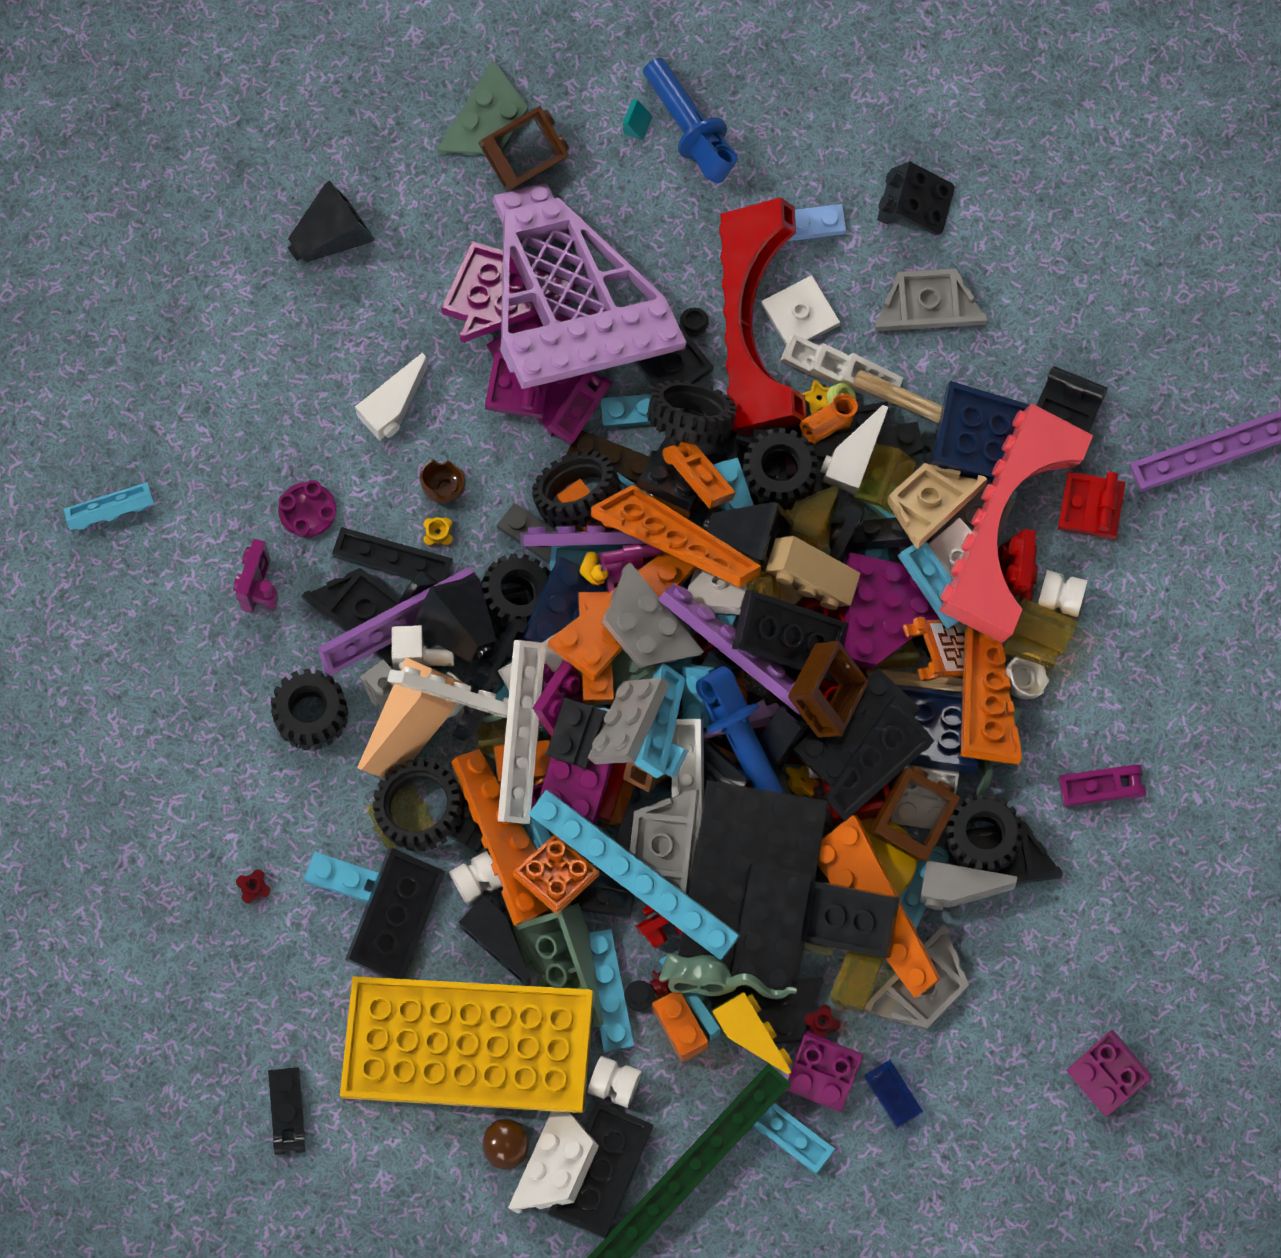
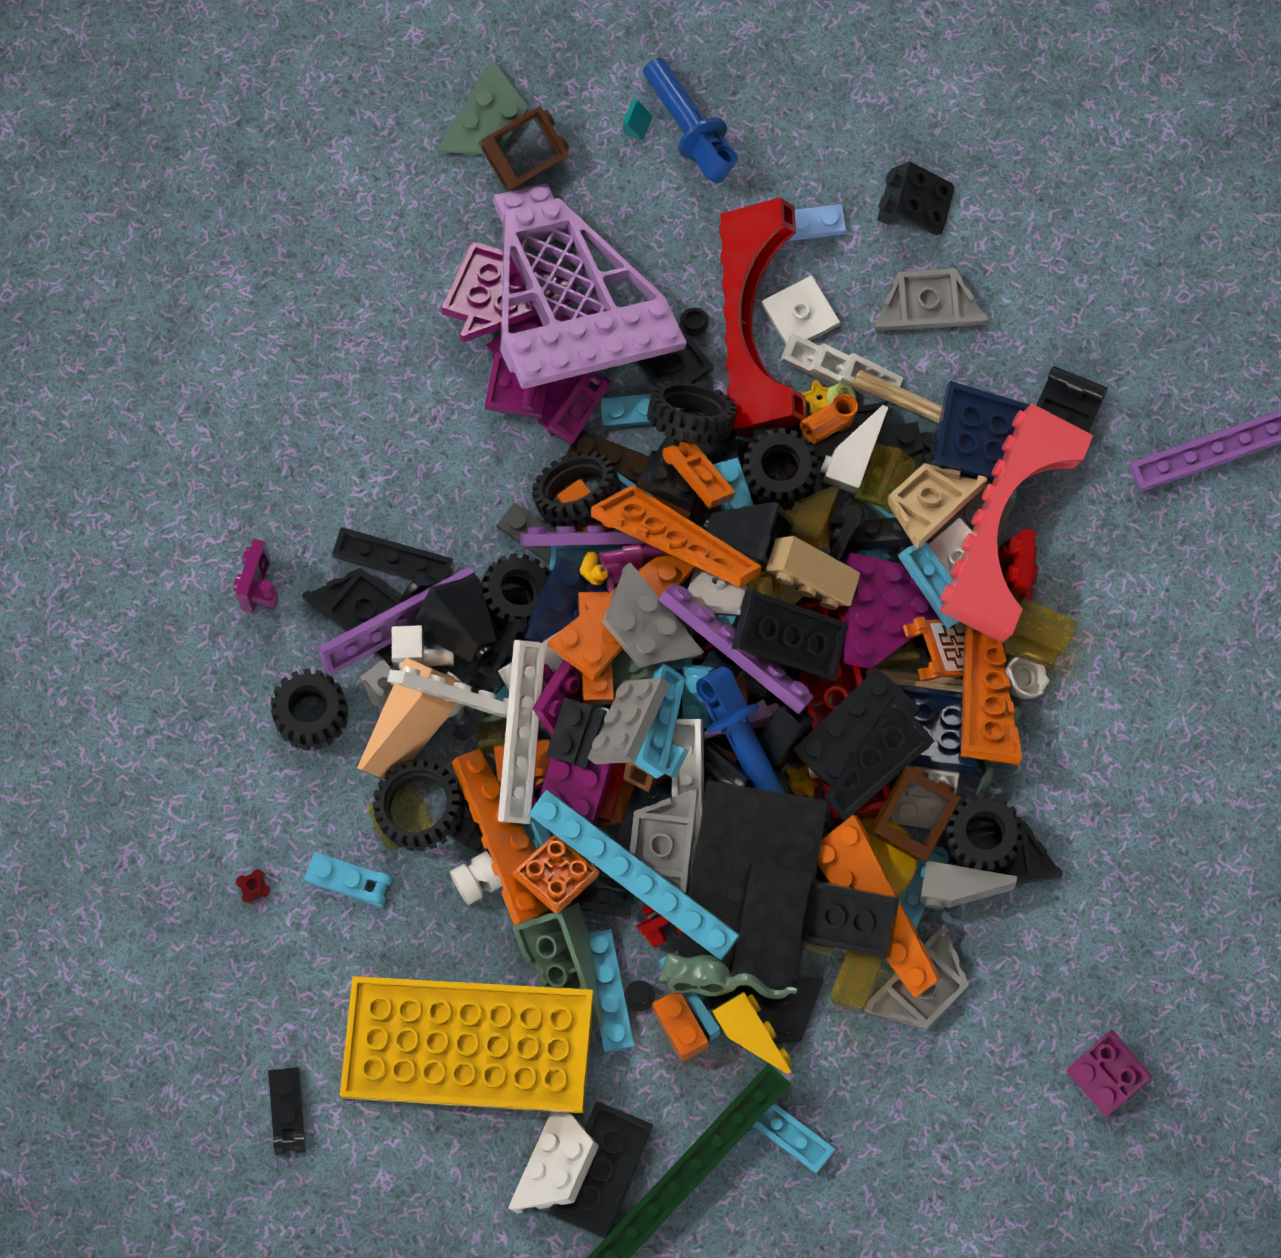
medium azure plate [64,482,154,531] -> none
magenta dish [278,480,336,538] -> none
black slope [287,180,375,262] -> none
black plate [345,848,445,979] -> none
white slope [355,353,428,441] -> none
reddish brown hair [419,459,466,503] -> none
yellow plate [423,517,453,546] -> none
black slope [459,896,531,986] -> none
reddish brown hair [483,1119,529,1170] -> none
white wheel [587,1056,642,1108] -> none
dark red plate [649,970,672,997] -> none
magenta plate [786,1031,863,1112] -> none
reddish brown window [788,641,869,738] -> none
dark red plate [804,1004,840,1038] -> none
clear blue plate [864,1060,923,1129] -> none
white wheel [1037,570,1088,617] -> none
red plate [1057,471,1126,540] -> none
magenta plate [1058,765,1147,807] -> none

